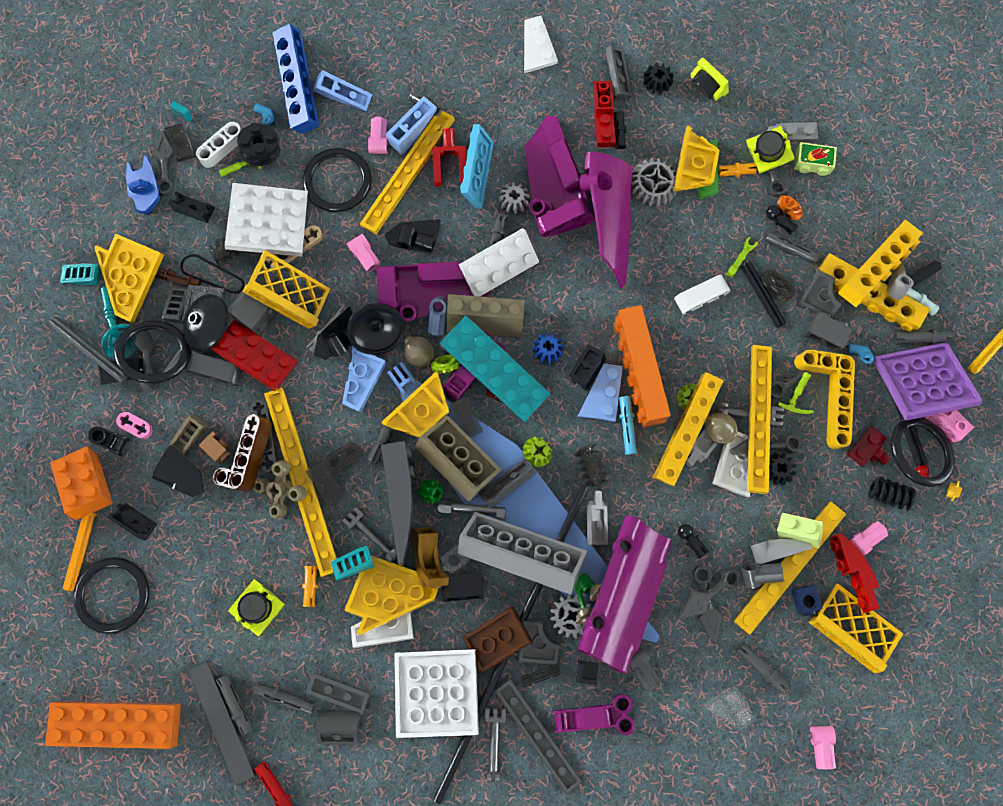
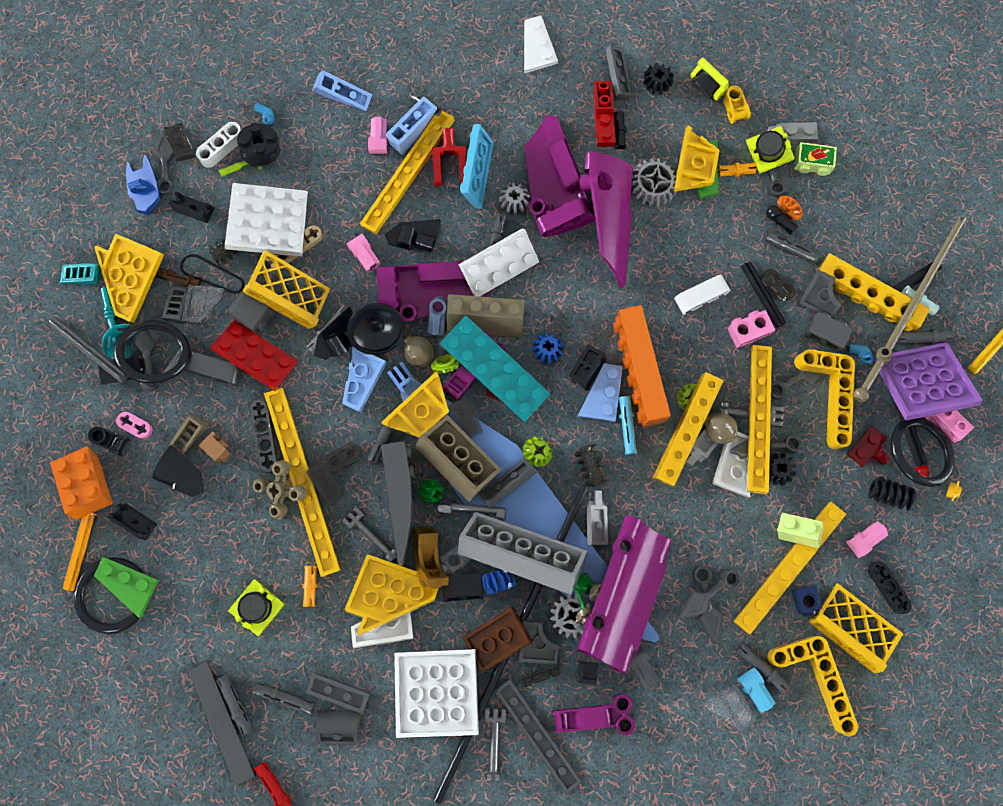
orange brick [45,701,181,749] -> none
teal tile [170,101,193,122] -> none
black dish [183,294,228,351] -> none
reddish brown beam [213,414,271,492] -> none
blue brick [273,23,319,134] -> none
black wedge [303,148,372,212] -> none
teal slope [330,545,375,581] -> none
black pin [678,524,709,559] -> none
lime piece [726,237,758,278] -> none
dark grey piece [742,562,784,588] -> none
light grey piece [750,539,812,564] -> none
lime piece [777,372,814,414] -> none
bright pink piece [810,726,836,769] -> none
red slope [830,533,880,613] -> none
yellow brick [838,219,923,307] -> none
light grey piece [887,263,914,300] -> none
none -> bright green wing [94,557,159,618]
none -> blue gear [482,569,516,594]
none -> yellow piece [723,85,751,124]
none -> bright pink brick [728,310,775,348]
none -> medium azure piece [737,668,776,713]
none -> yellow beam [767,636,858,736]
none -> dark tan bar [853,215,967,402]
none -> black beam [868,561,912,614]

